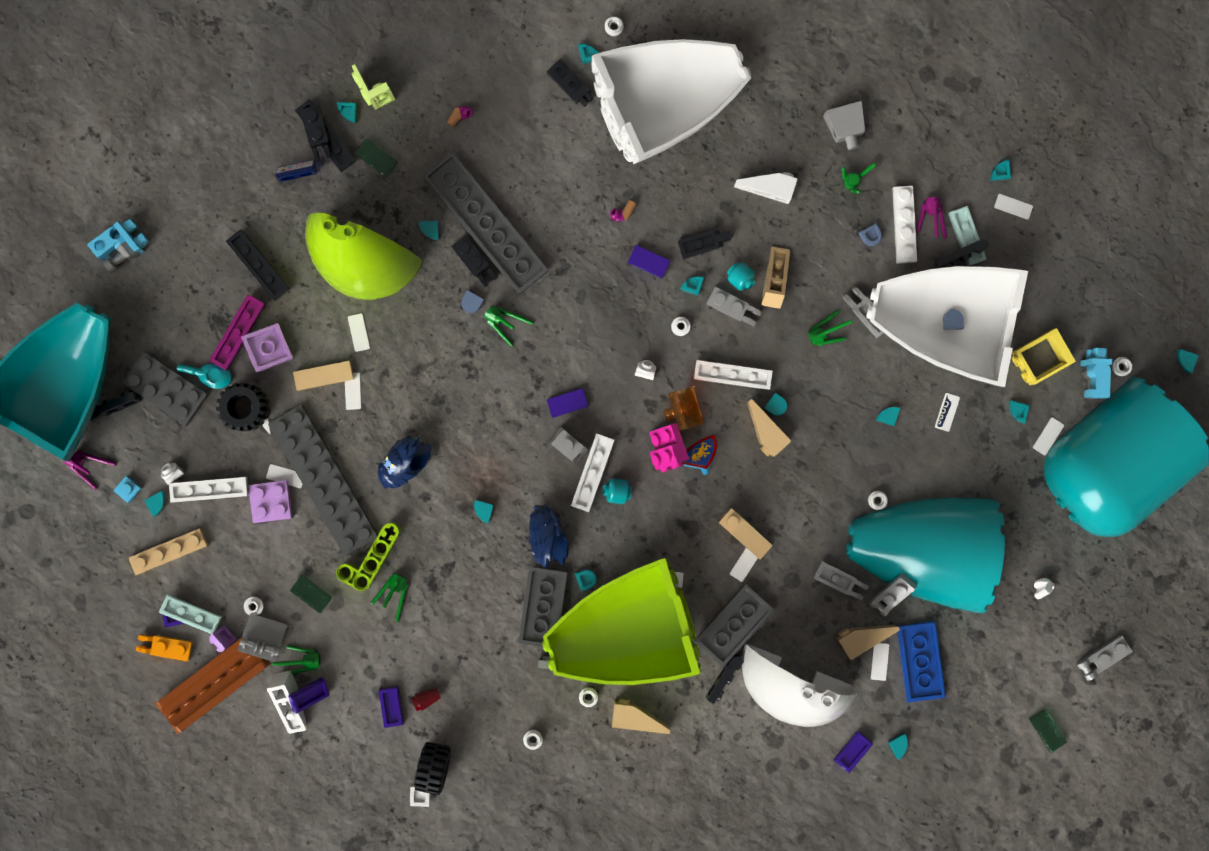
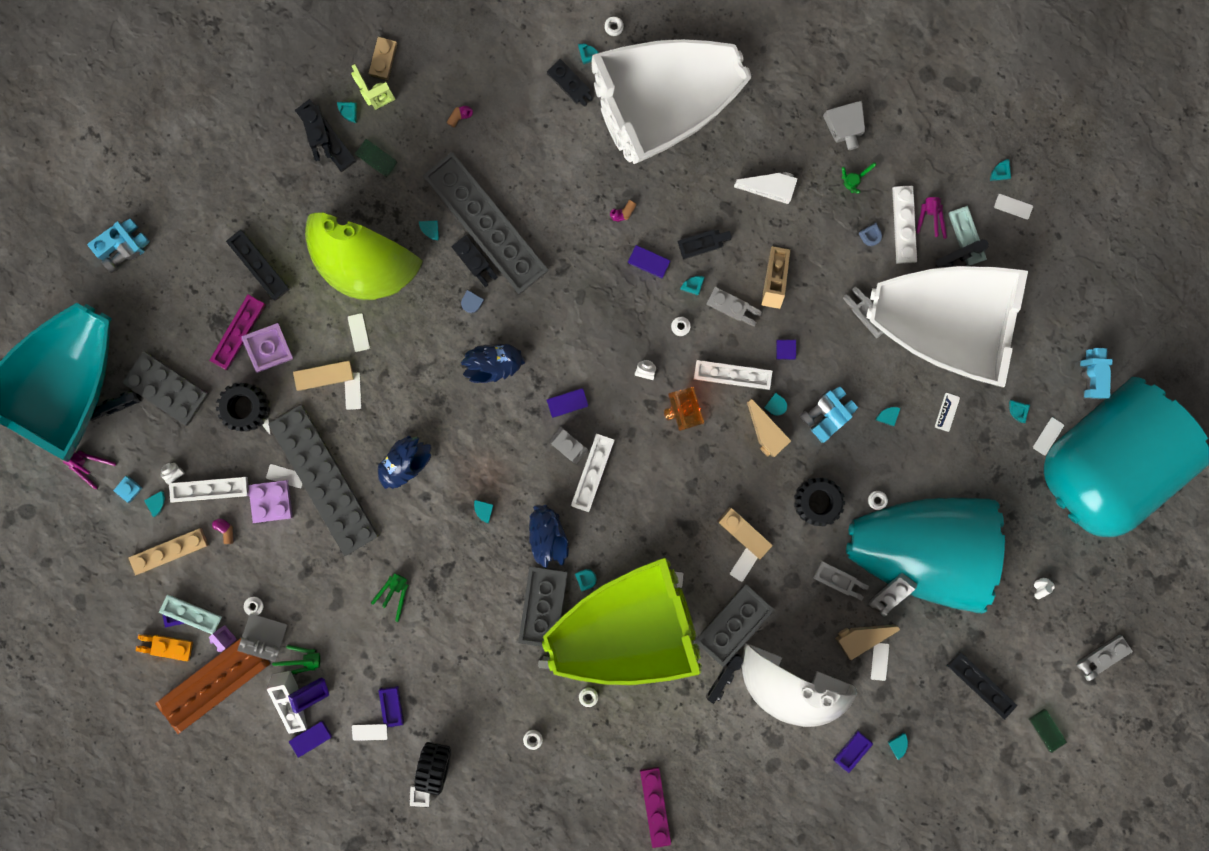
teal piece [177,364,232,389] -> none
clear blue slope [275,160,317,182] -> none
clear green tile [290,575,332,614] -> none
lime beam [336,522,402,591] -> none
dark red cone [411,688,441,711] -> none
green plant [484,305,534,346] -> none
teal head [603,478,632,504] -> none
tan slope [612,698,670,734] -> none
dark pink plate [649,423,689,473] -> none
shield [682,435,718,475] -> none
teal head [727,262,756,291] -> none
green plant [807,310,853,347] -> none
blue tile [896,621,946,703] -> none
sand blue tile [943,309,964,330] -> none
light yellow window [1012,328,1076,385] -> none
white plate [1112,357,1132,376] -> none
teal tile [1177,349,1199,374] -> none
none -> arm [212,519,233,544]
none -> dark purple tile [288,720,333,758]
none -> white sticker [352,724,387,740]
none -> tan plate [369,37,397,80]
none -> dark blue head [461,344,525,383]
none -> magenta plate [640,767,671,848]
none -> dark purple tile [776,340,796,360]
none -> black tyre [794,478,845,526]
none -> medium azure hips [800,387,858,443]
none -> black plate [946,652,1018,720]

